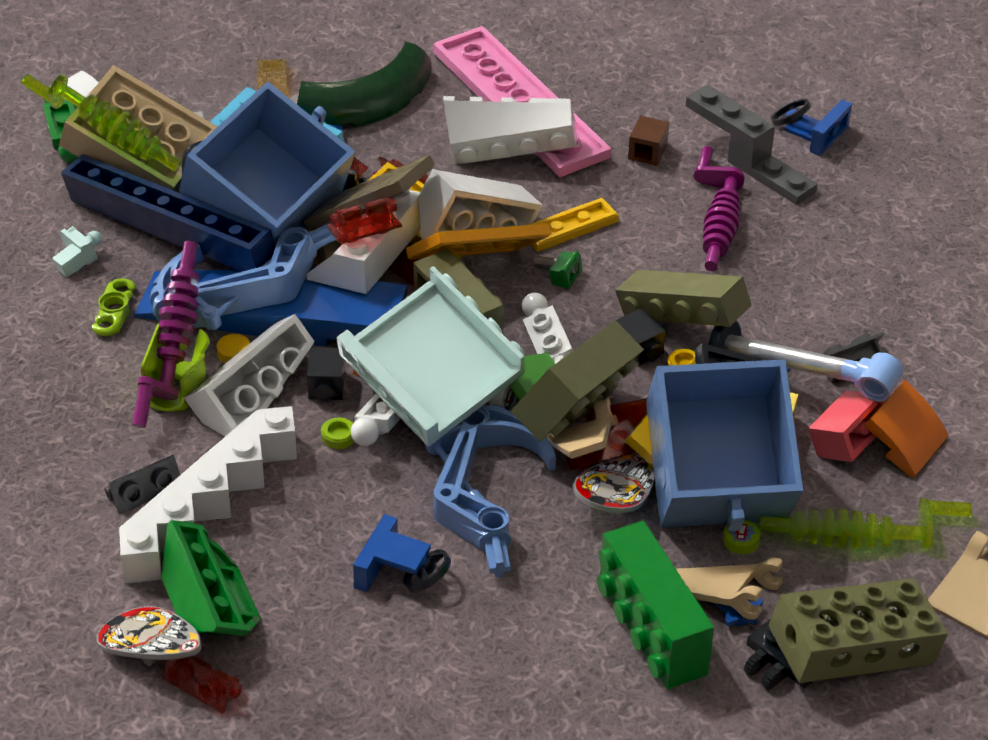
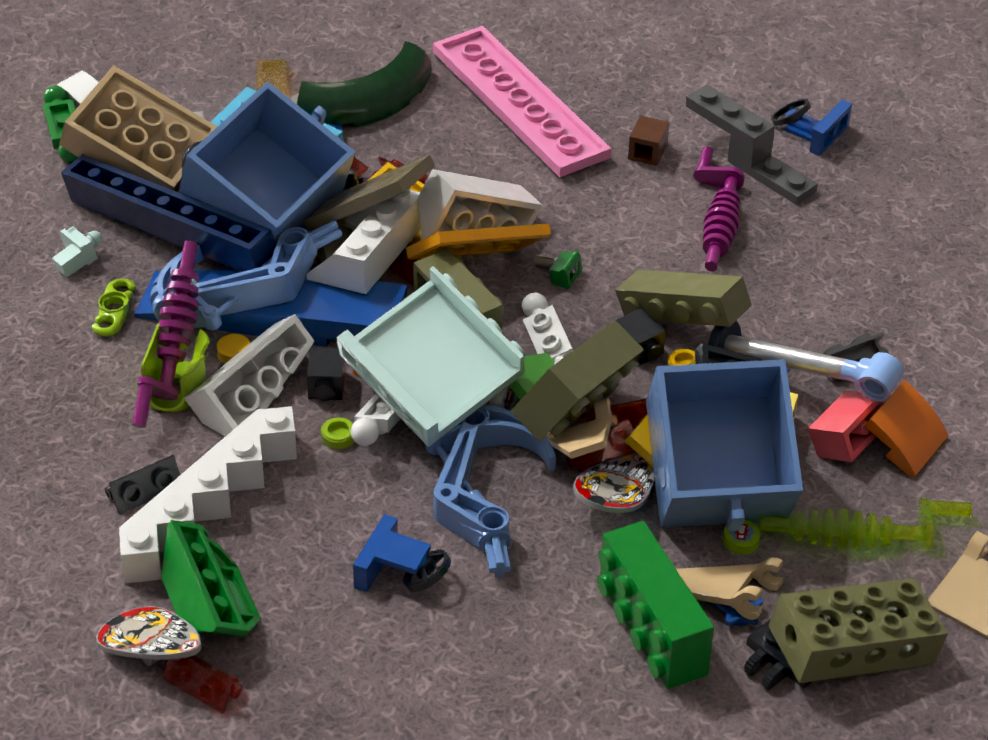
clear neon green piece [21,74,182,172] -> none
clear red hinge [327,197,402,244] -> none
white wedge [443,96,577,164] -> none
yellow tile [528,198,619,252] -> none

